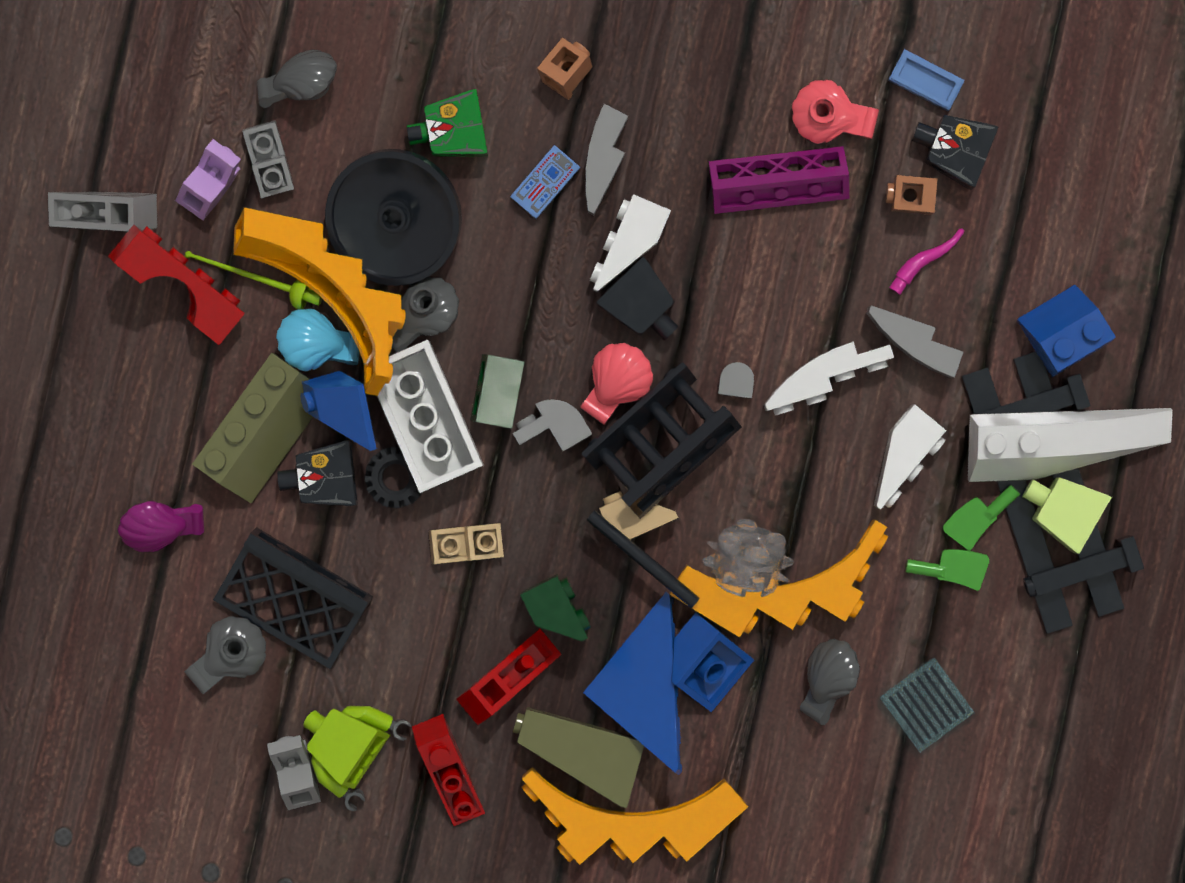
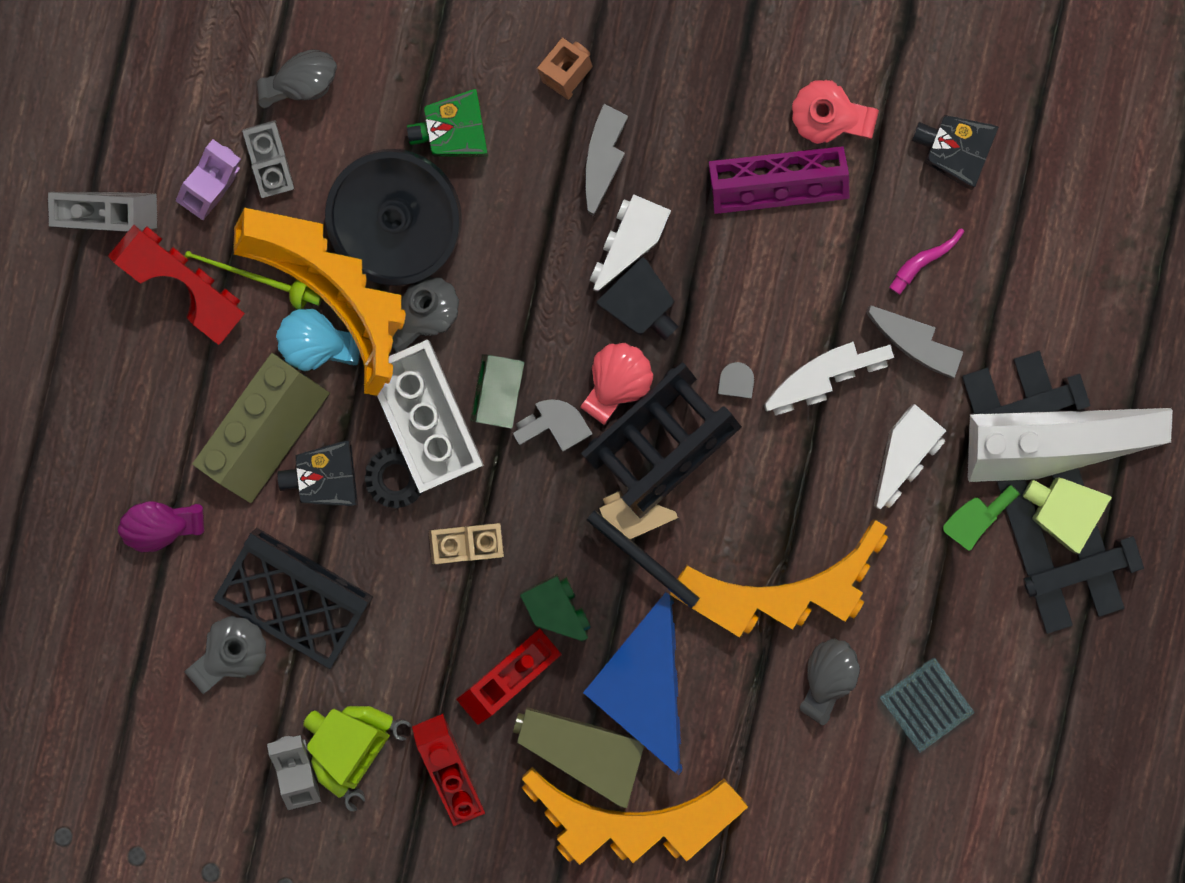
blue slope [300,371,377,451] -> none
medium blue tile [510,145,580,219] -> none
blue slope [672,613,754,712] -> none
clear brick [702,519,794,597] -> none
nougat brick [886,175,938,215] -> none
medium blue tile [888,49,965,111] -> none
bright green piece [905,549,989,591] -> none
blue slope [1017,285,1116,378] -> none

